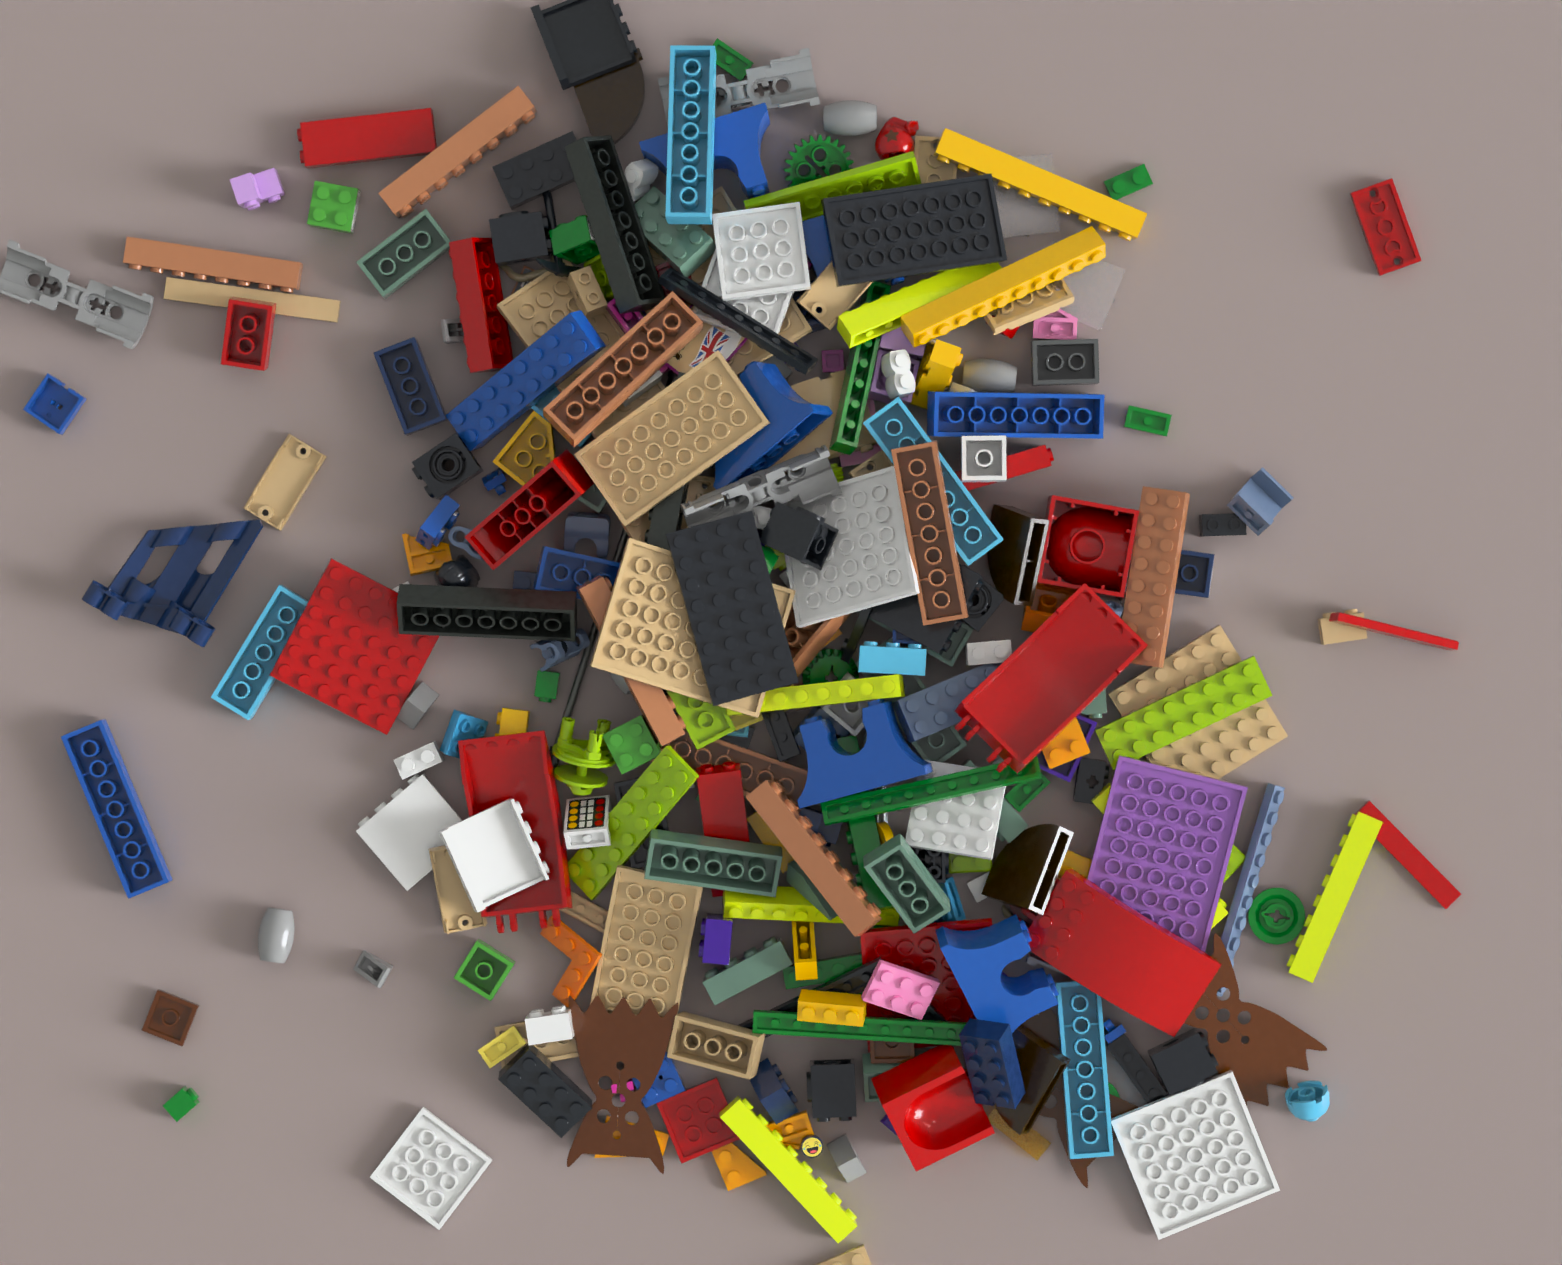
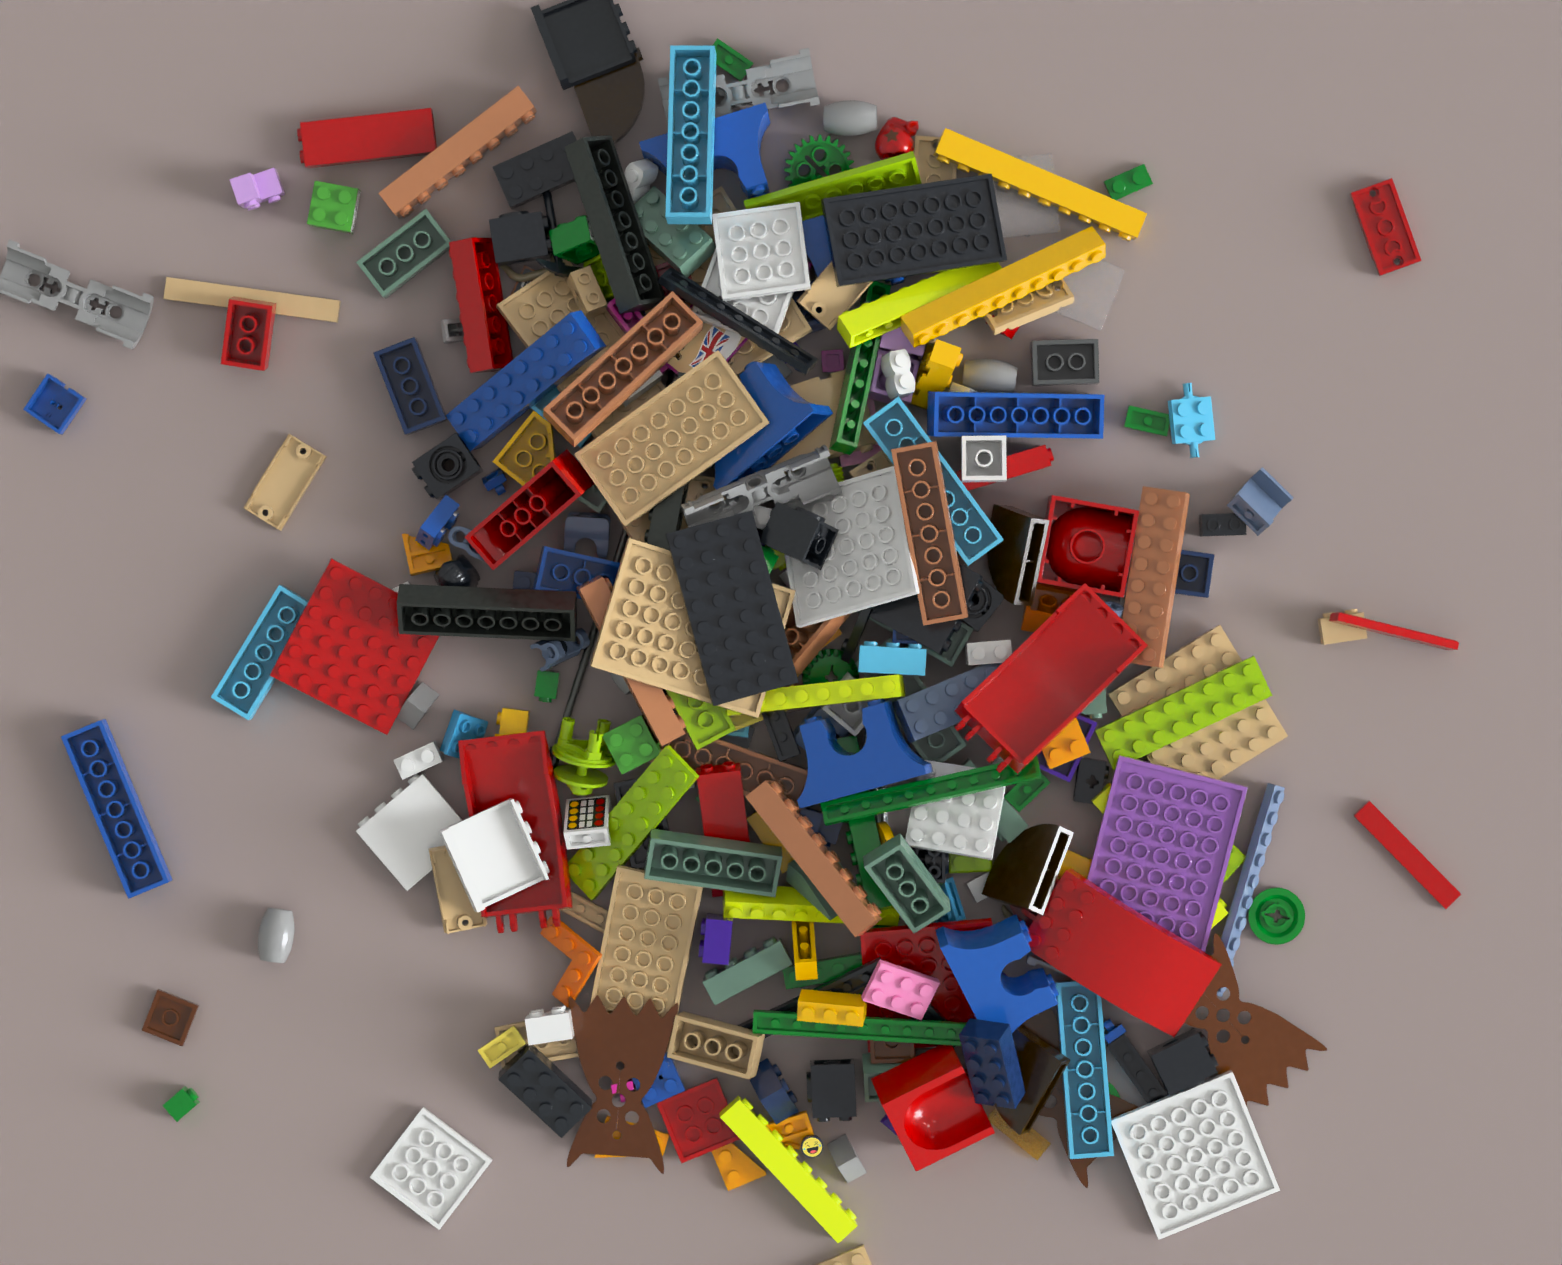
dark blue panel [82,519,263,647] -> none
nougat brick [123,237,303,293] -> none
light grey slope [353,950,393,988] -> none
bright green brick [454,939,516,1001] -> none
bright pink wing [1032,308,1078,340] -> none
medium azure cylinder [1285,1081,1330,1122] -> none
neon yellow brick [1286,811,1383,983] -> none
none -> medium azure plate [1168,383,1215,458]

